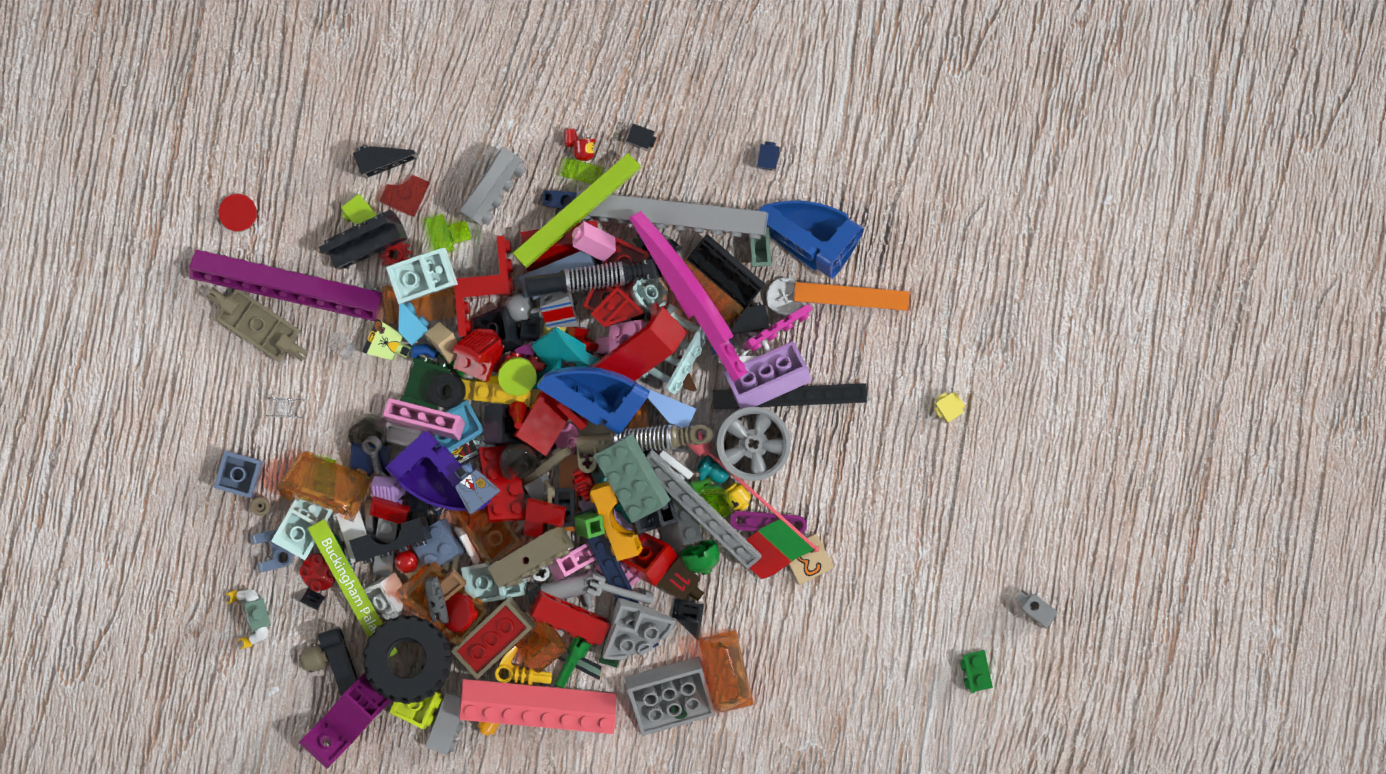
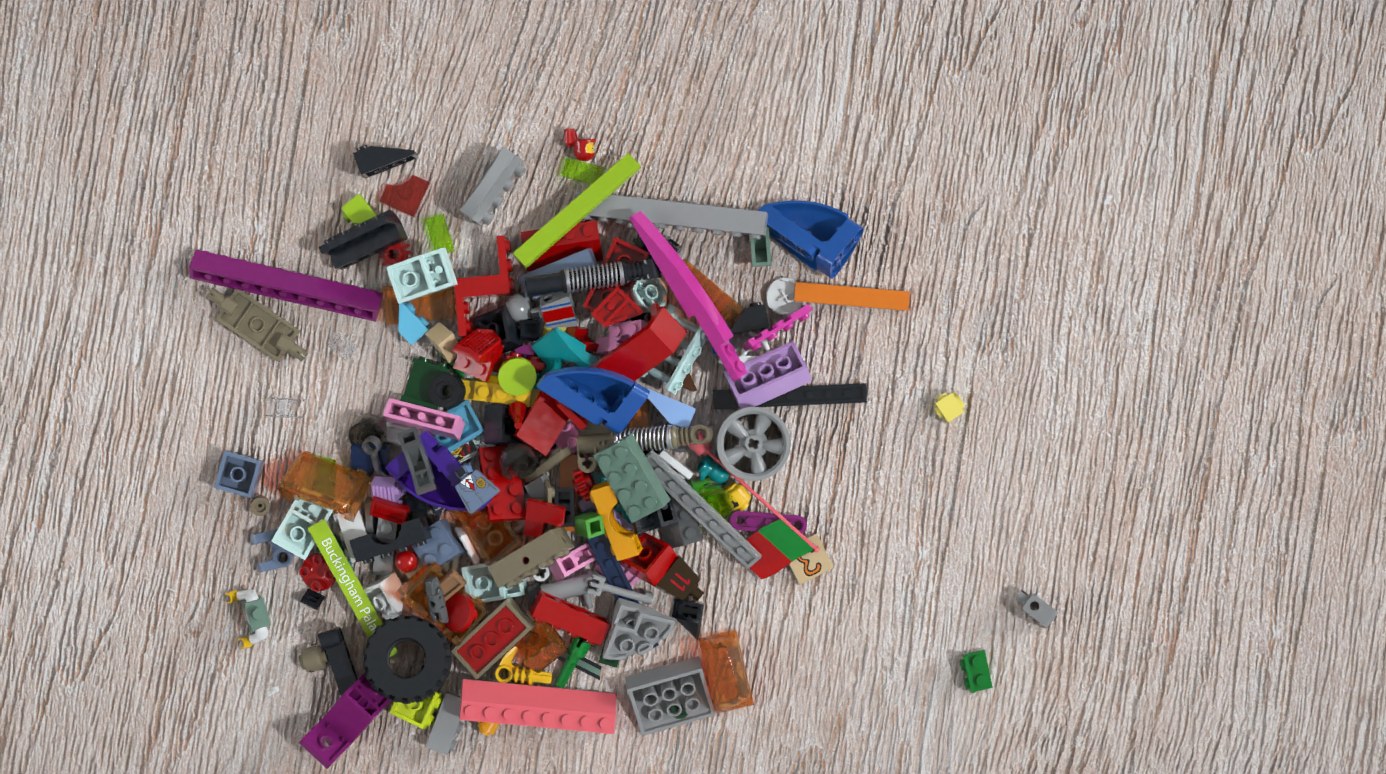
red tile [218,194,257,232] -> none
yellowish green torso [362,319,411,361] -> none
blue arm [409,344,439,360] -> none
clear neon green tile [447,221,472,245] -> none
dark blue leg [541,190,576,210] -> none
bright pink brick [572,222,616,262] -> none
black brick [626,123,657,151] -> none
green cylinder [680,539,720,575] -> none
black piece [686,234,765,310] -> none
dark blue brick [757,141,780,171] -> none
none -> dark grey arch [398,427,436,495]

